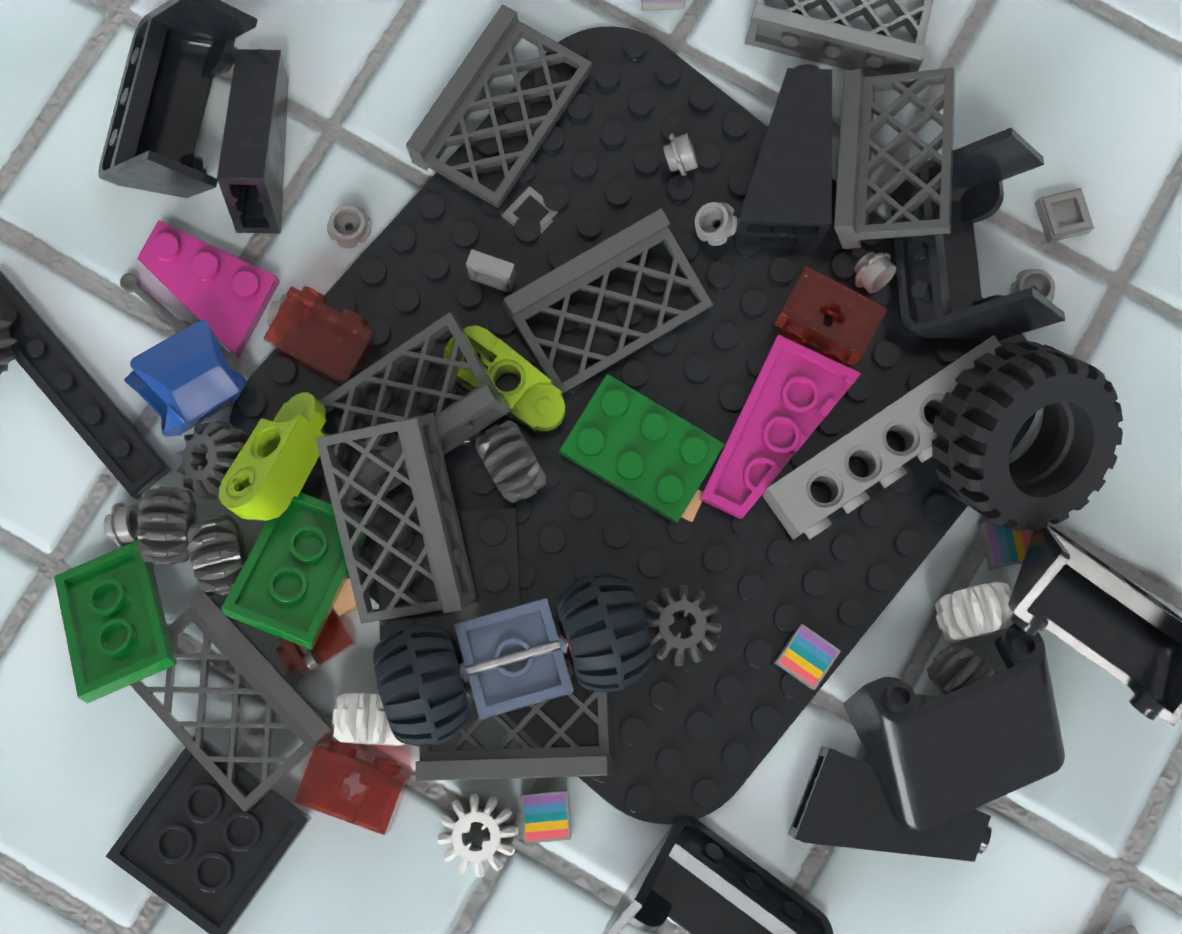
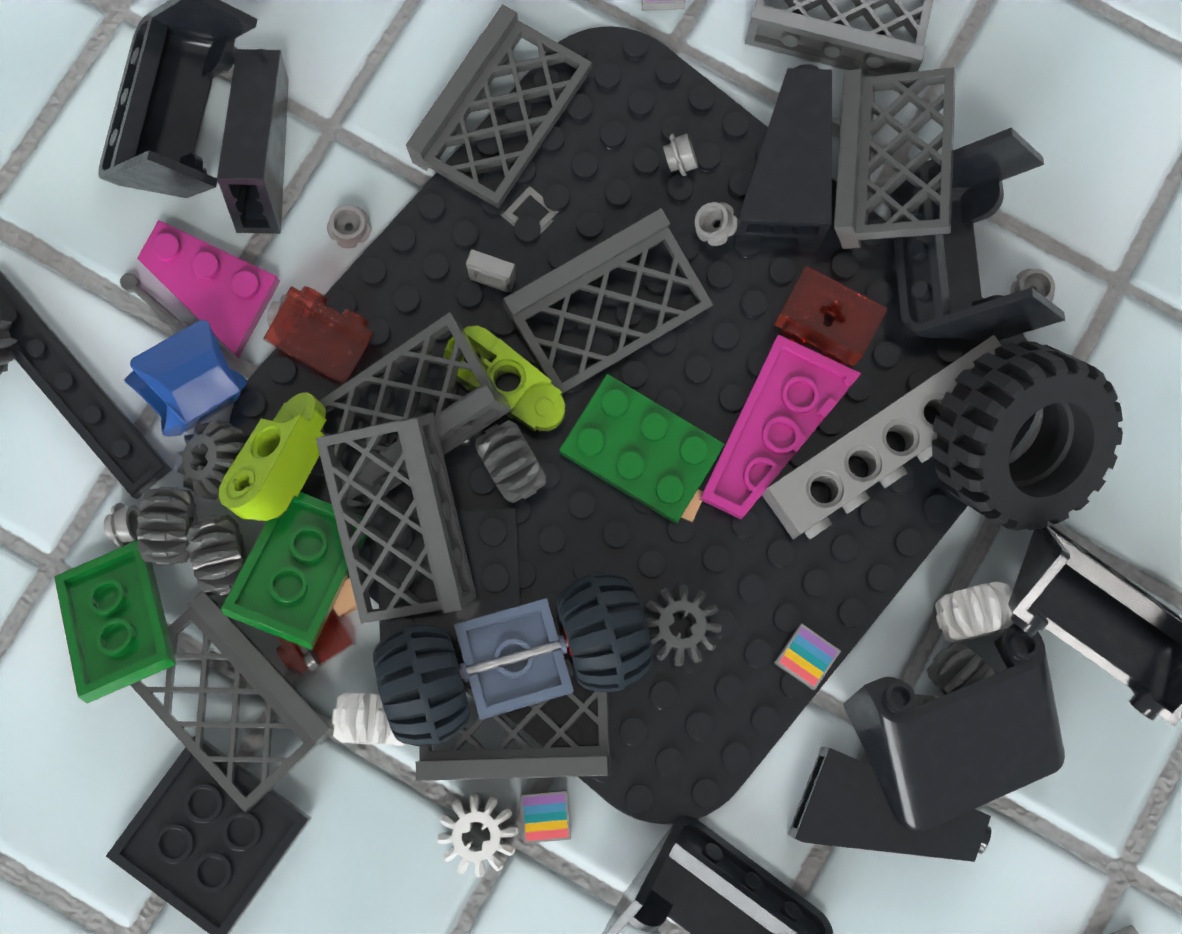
clear red brick [294,740,410,835] -> none
light grey plate [854,252,896,293] -> none
tile [979,521,1032,569] -> none
light grey tile [1035,188,1094,243] -> none

